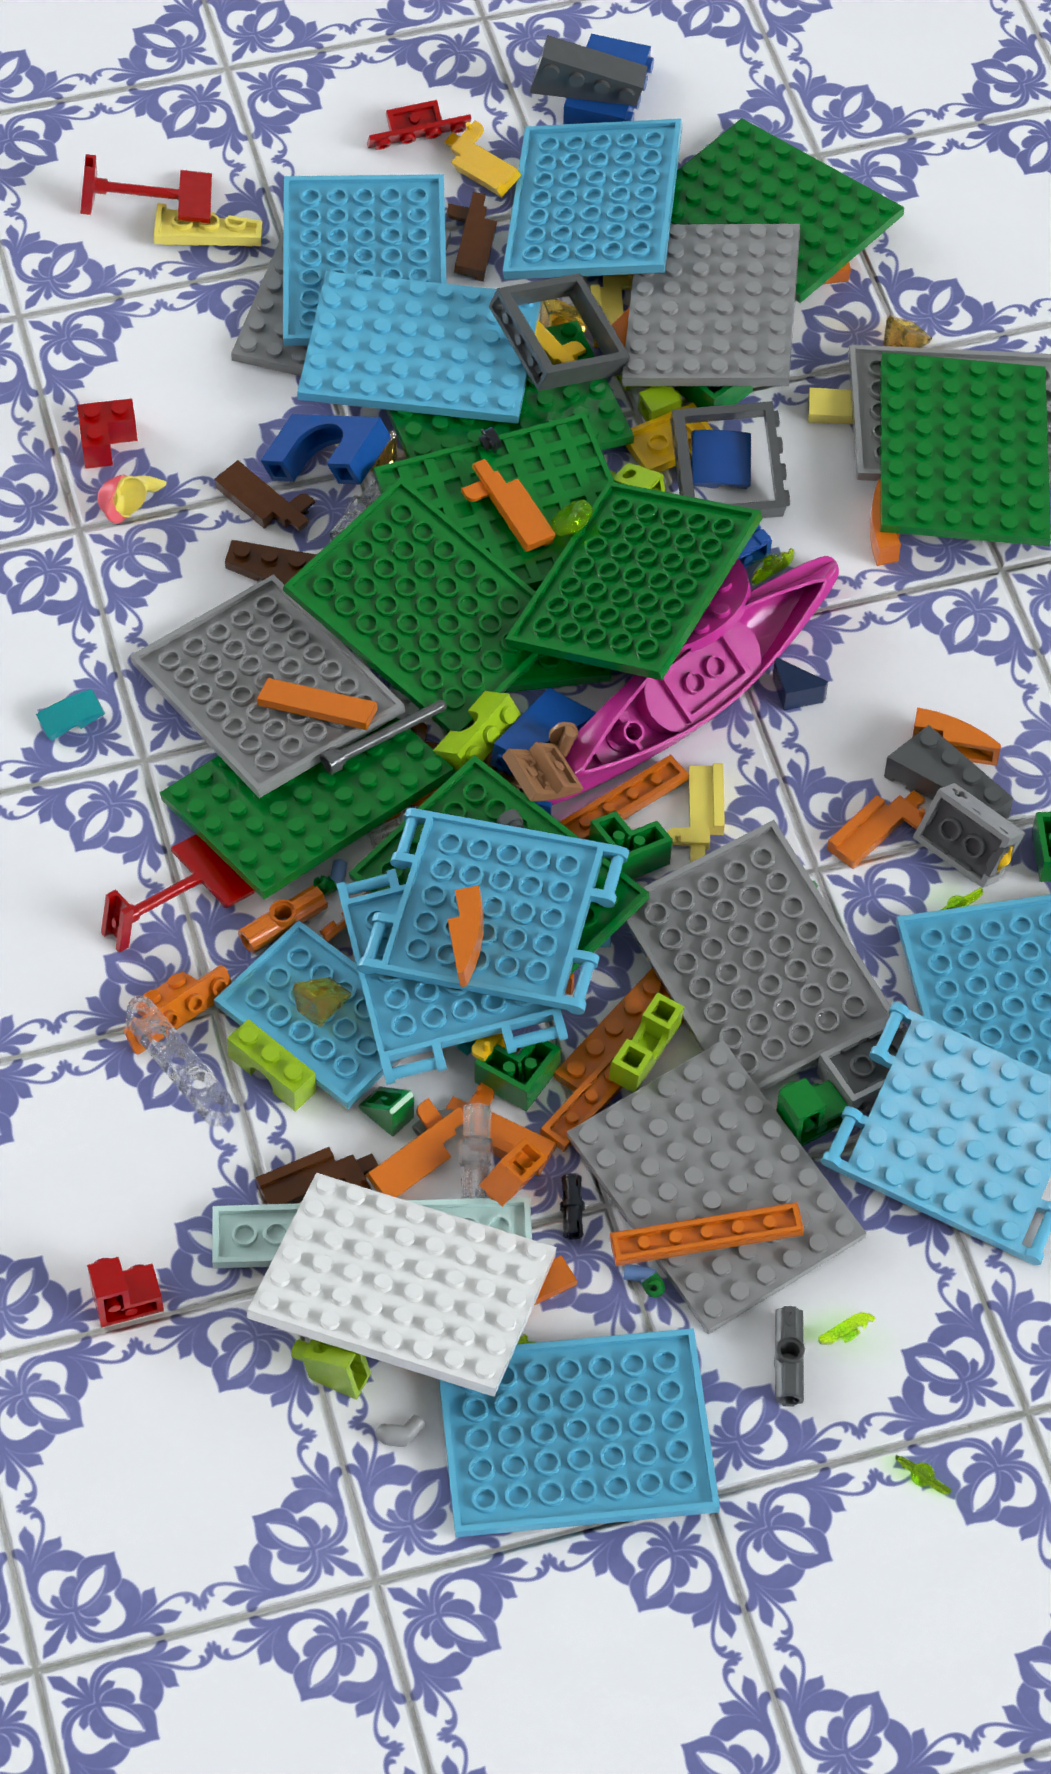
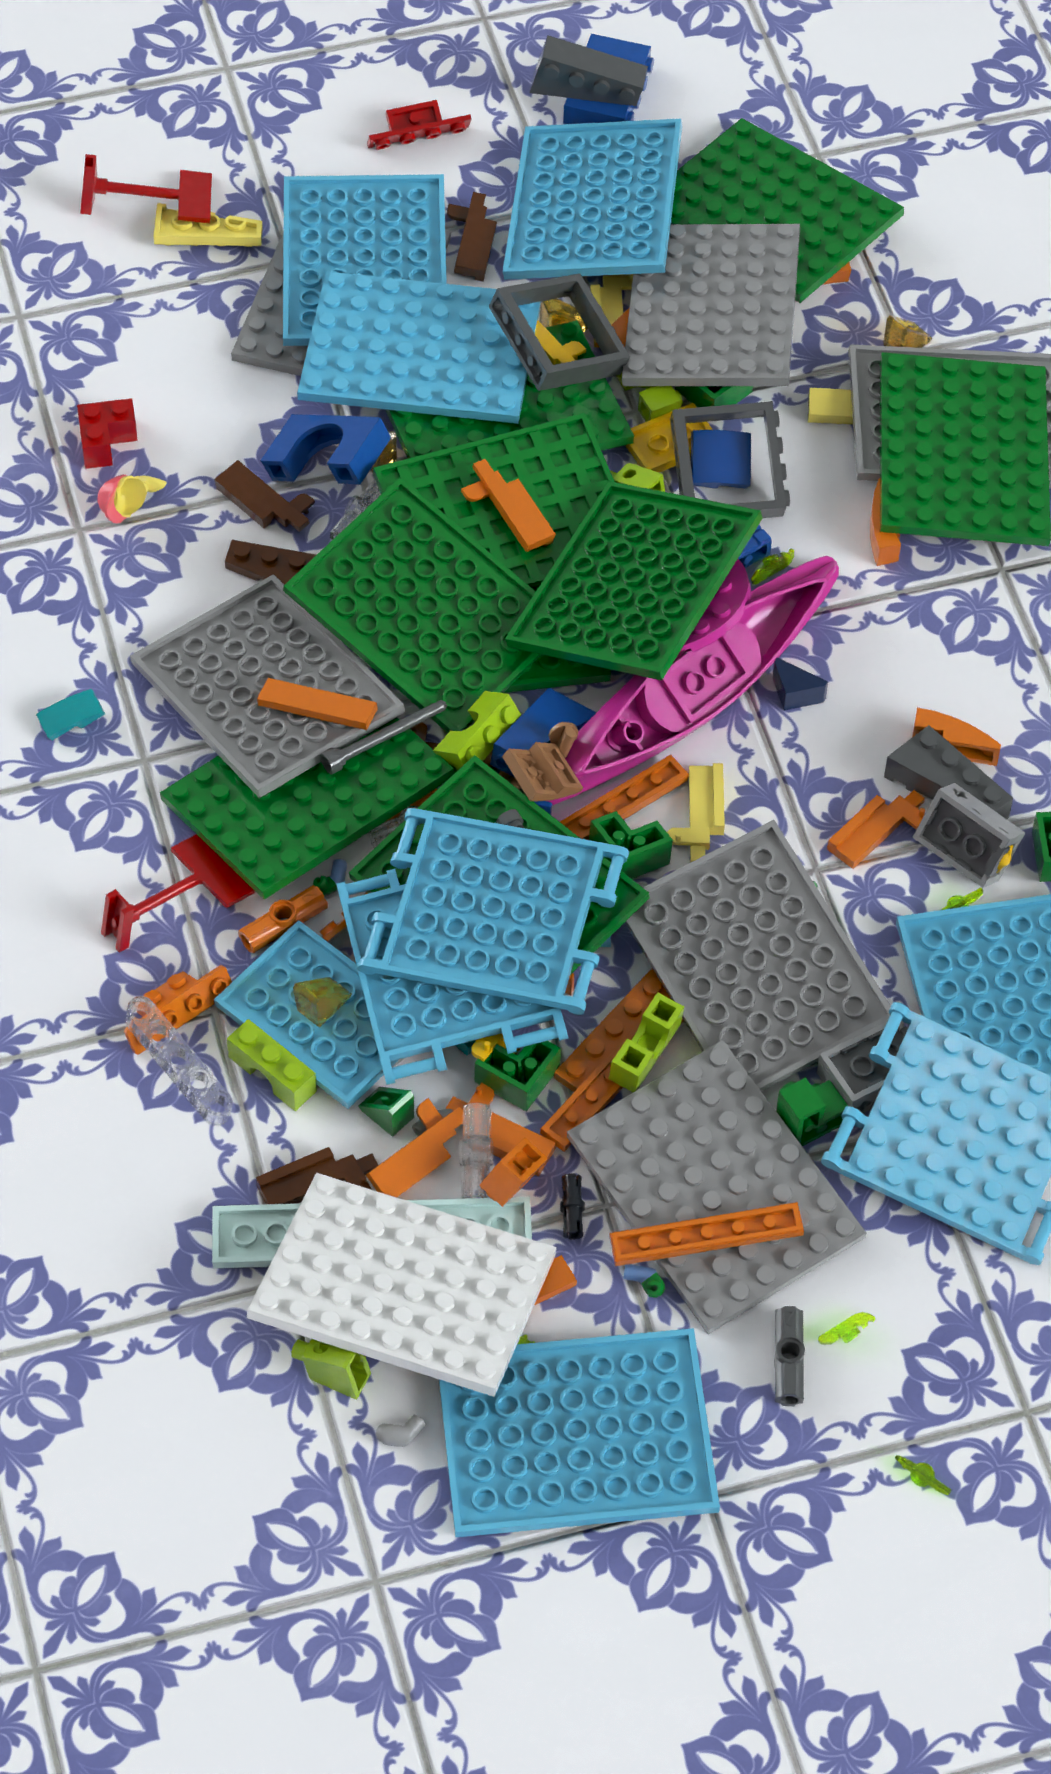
red brick [87,1257,164,1328] -> none
yellow piece [444,120,521,198] -> none
orange slope [448,885,484,987] -> none
black plate [478,427,503,454] -> none
clear neon green gear [551,500,593,536] -> none

